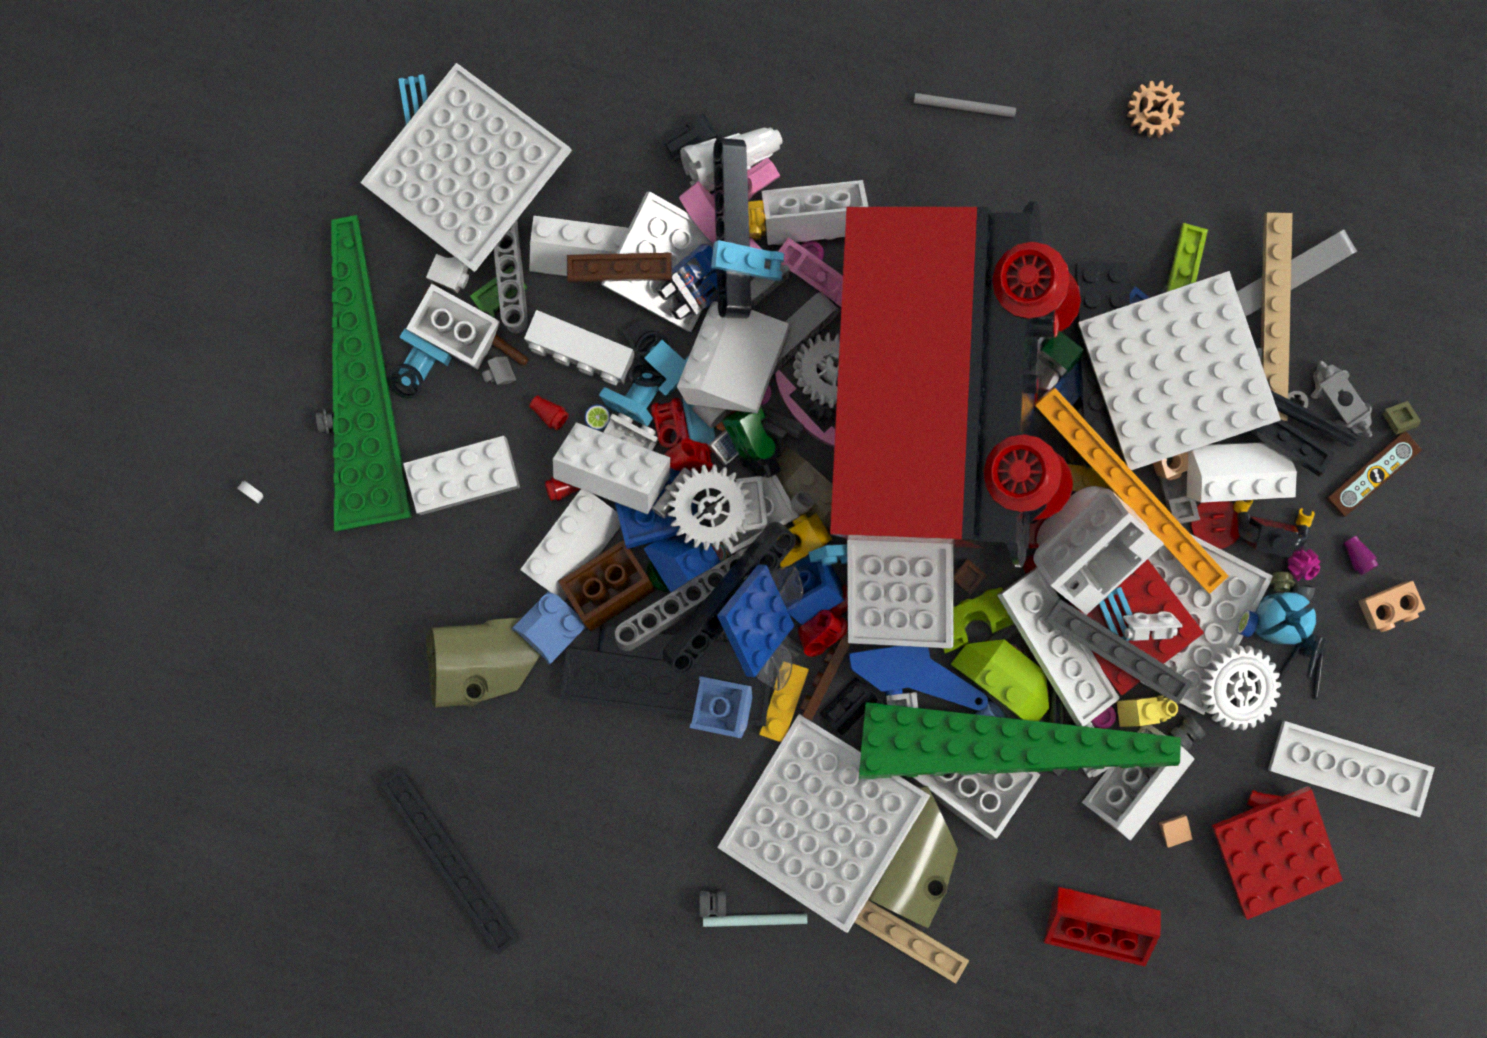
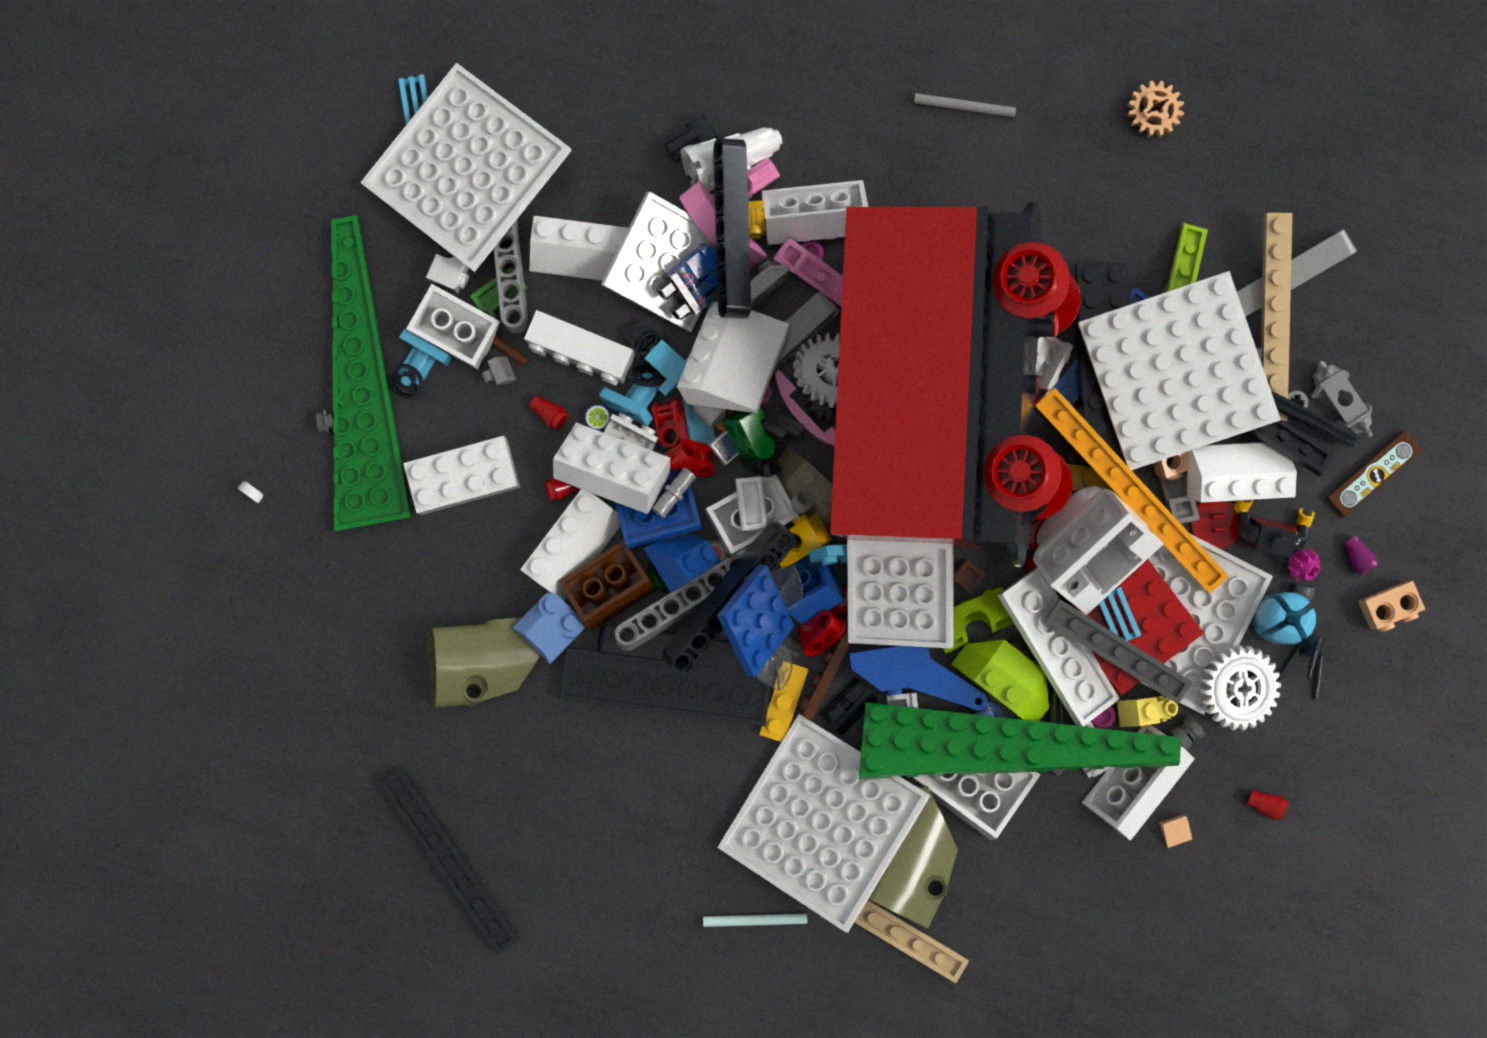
reddish brown tile [567,253,672,282] -> none
white gear [667,464,754,551] -> none
medium blue slope [689,676,752,738] -> none
dark grey wheel [700,890,726,917] -> none
medium azure plate [711,240,784,281] -> none
dark green brick [1040,330,1083,378] -> none
red slope [1044,887,1161,966] -> none
white hinge [1123,611,1182,641] -> none
red plate [1212,786,1343,920] -> none
blue tile [1237,610,1259,637] -> none
white plate [1268,721,1435,817] -> none
olive plate [1269,572,1295,592] -> none
olive plate [1383,401,1421,435] -> none

